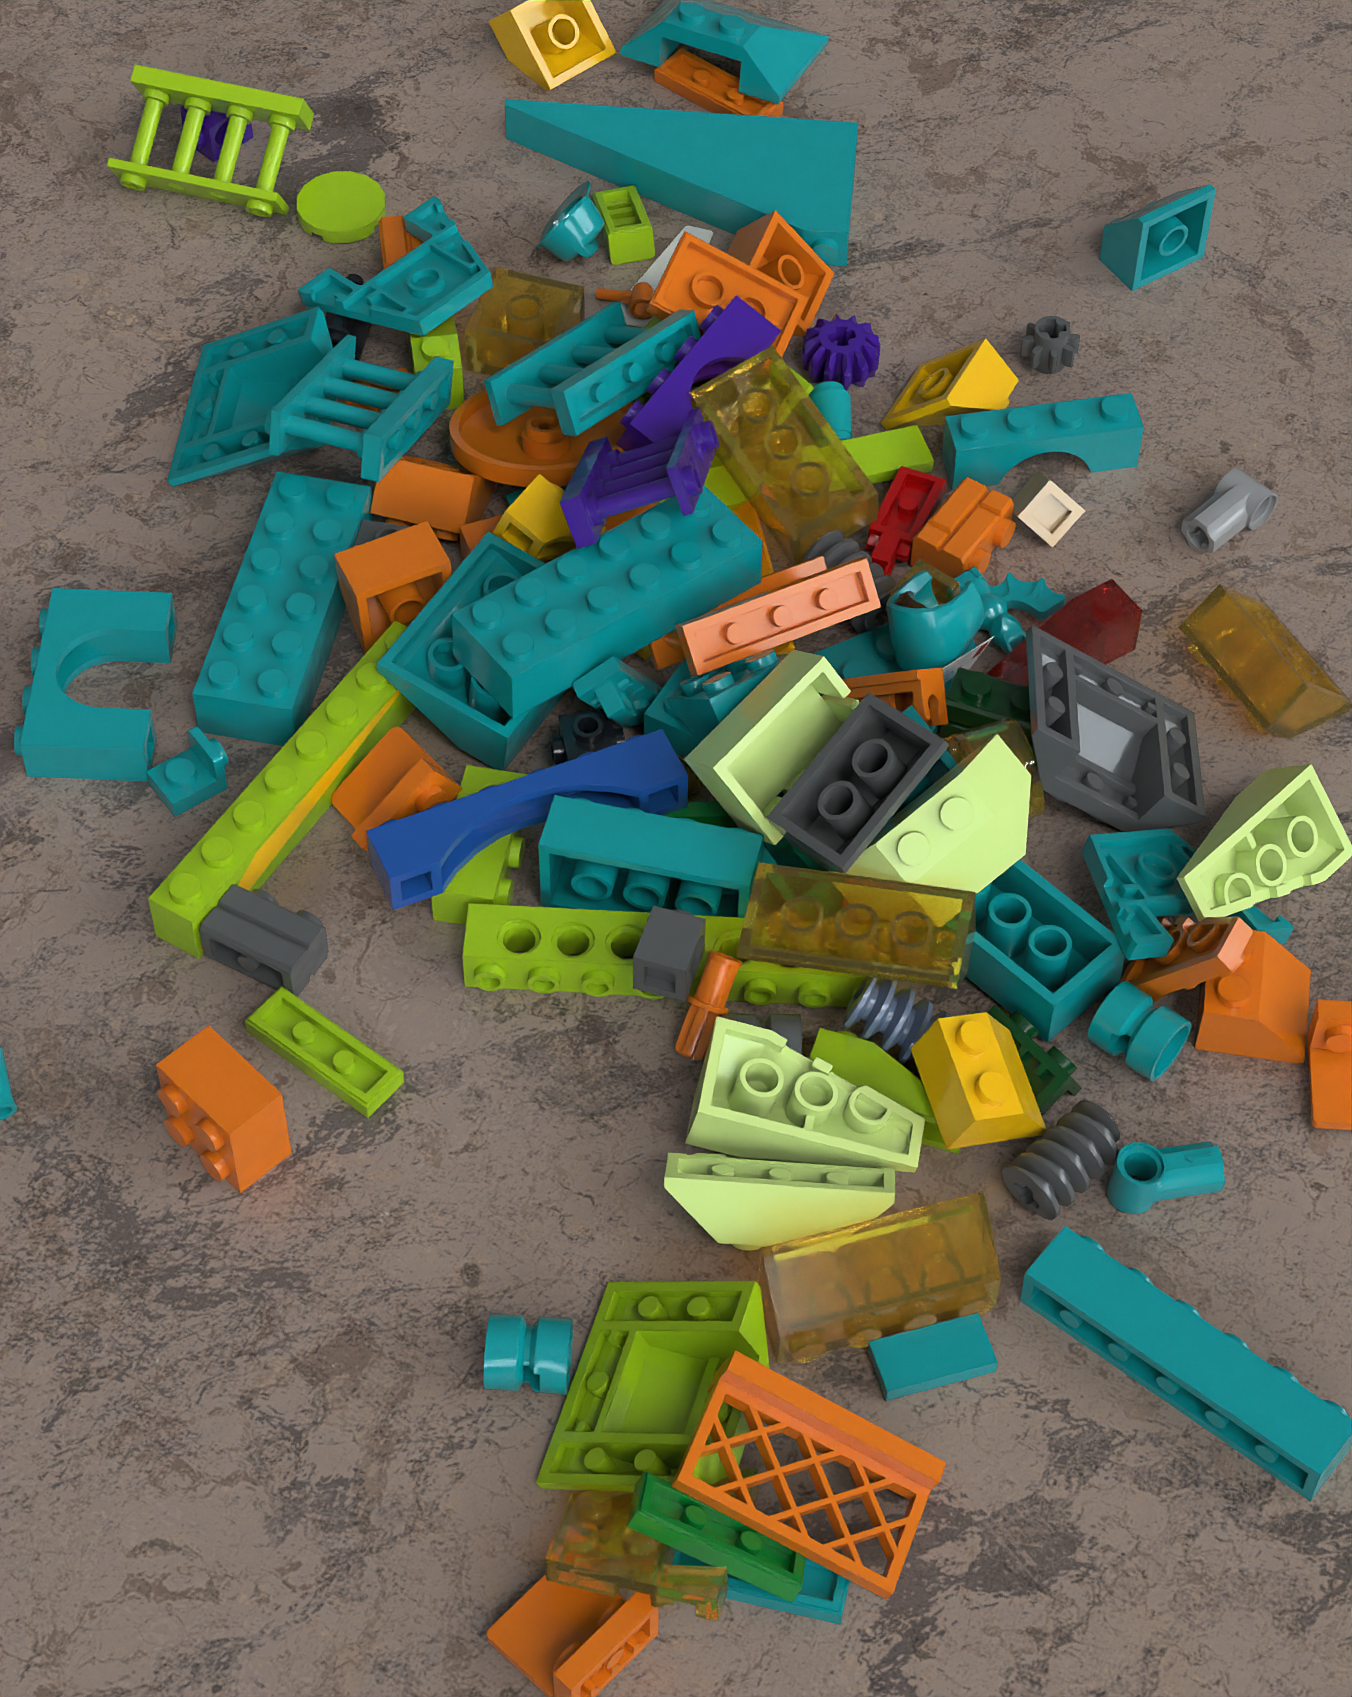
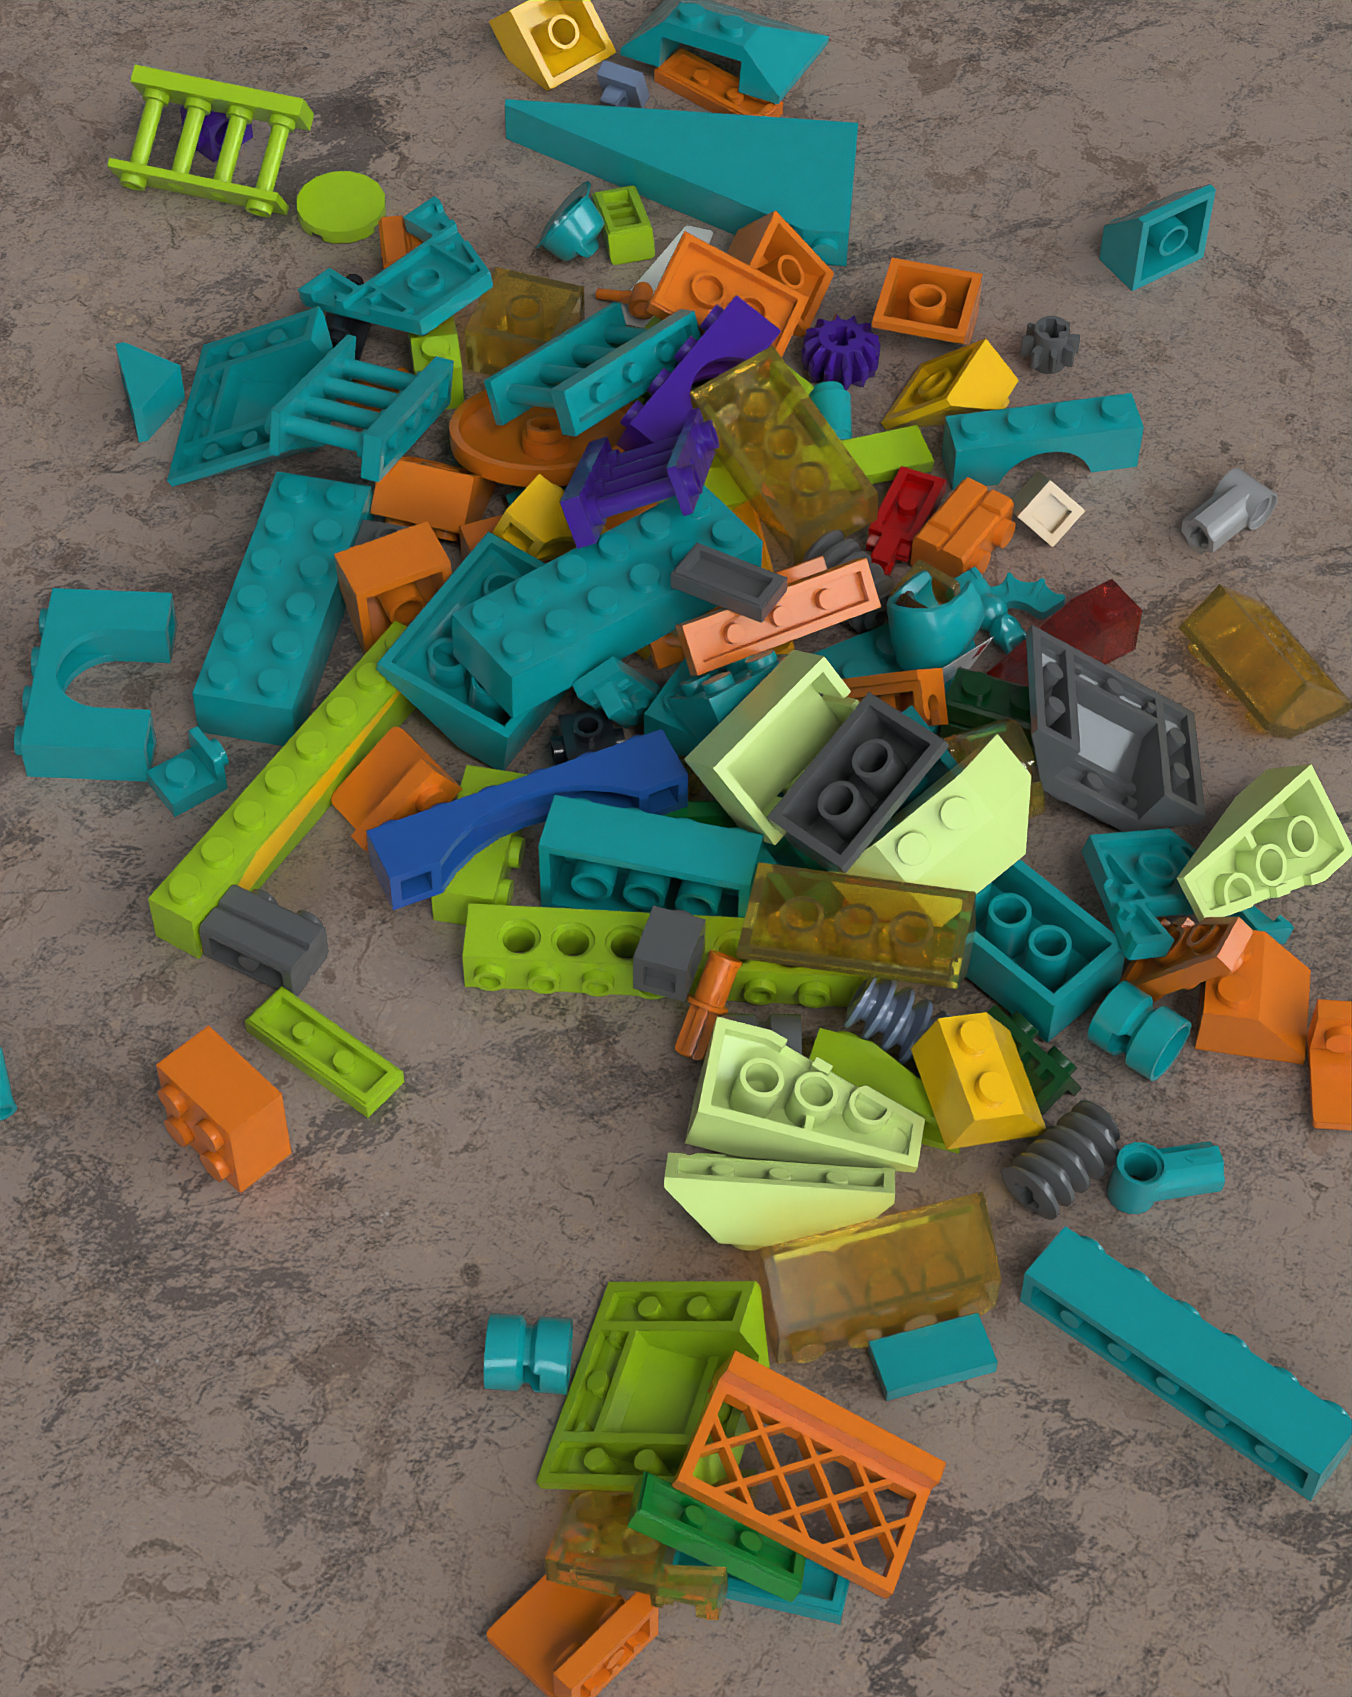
none -> teal slope [115,342,185,443]
none -> sand blue tile [596,60,649,108]
none -> dark grey tile [671,543,787,623]
none -> orange slope [872,257,983,345]

